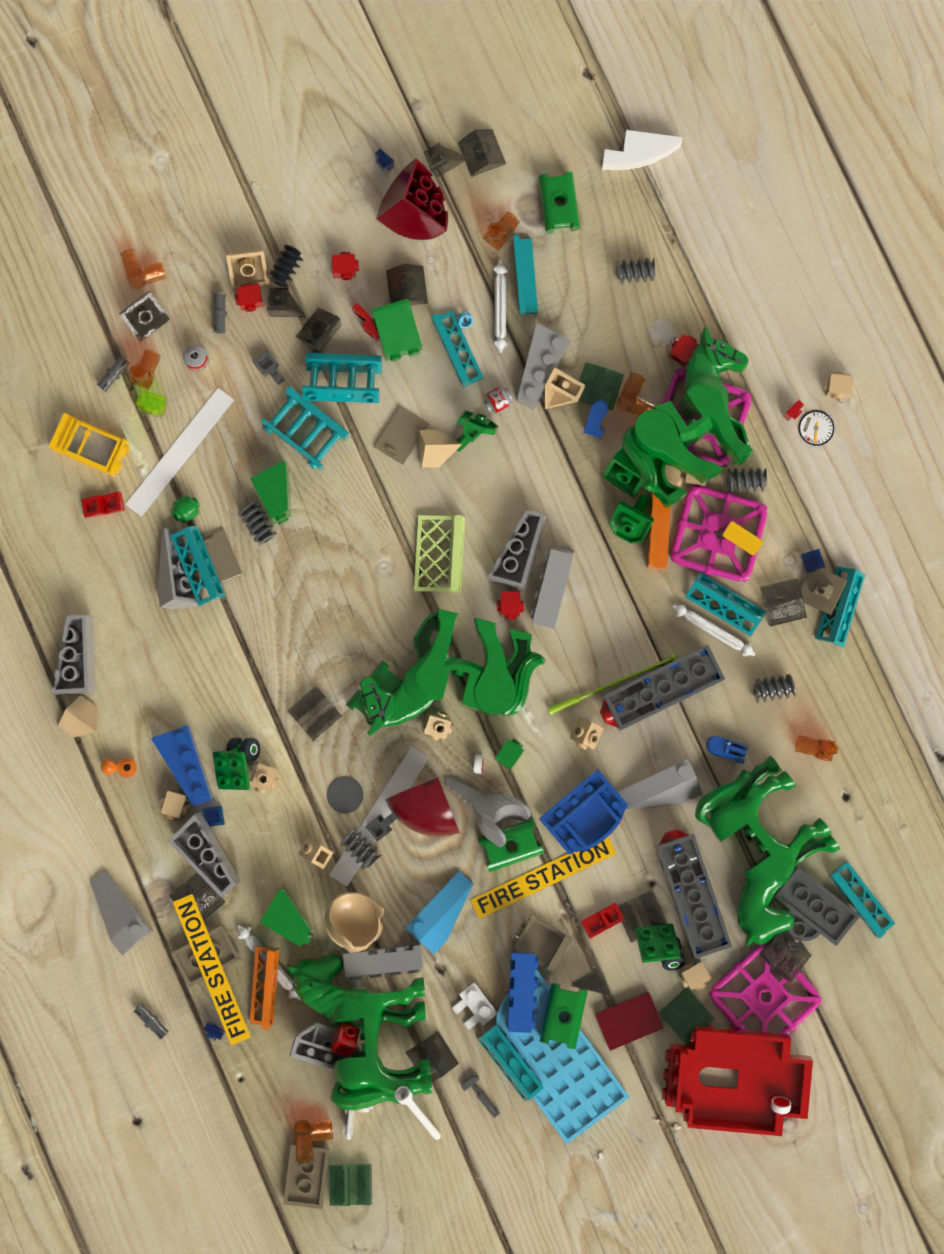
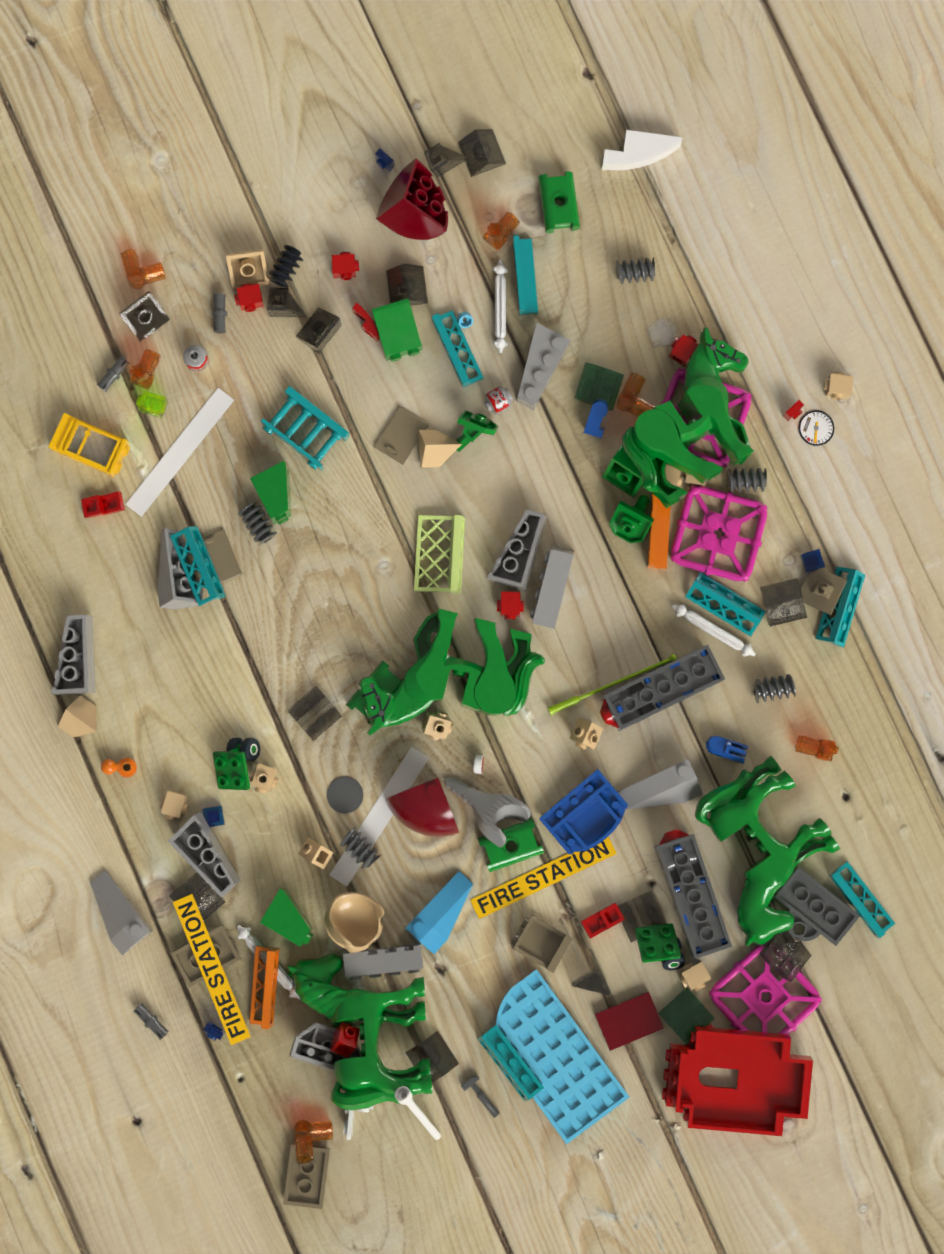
blue wedge [151,726,214,806] -> none
green head [170,495,200,523] -> none
dark grey plate [252,350,284,385] -> none
teal fence [302,353,382,403] -> none
clear green slope [329,1164,372,1206] -> none
dark grey plate [366,812,399,842] -> none
white plate [452,983,497,1030] -> none
green brick [495,739,524,770] -> none
blue wedge [507,951,538,1033] -> none
green piece [539,983,588,1049] -> none
tan slope [545,367,586,409] -> none
yellow slope [722,521,764,556] -> none
tile [771,1097,791,1114] -> none

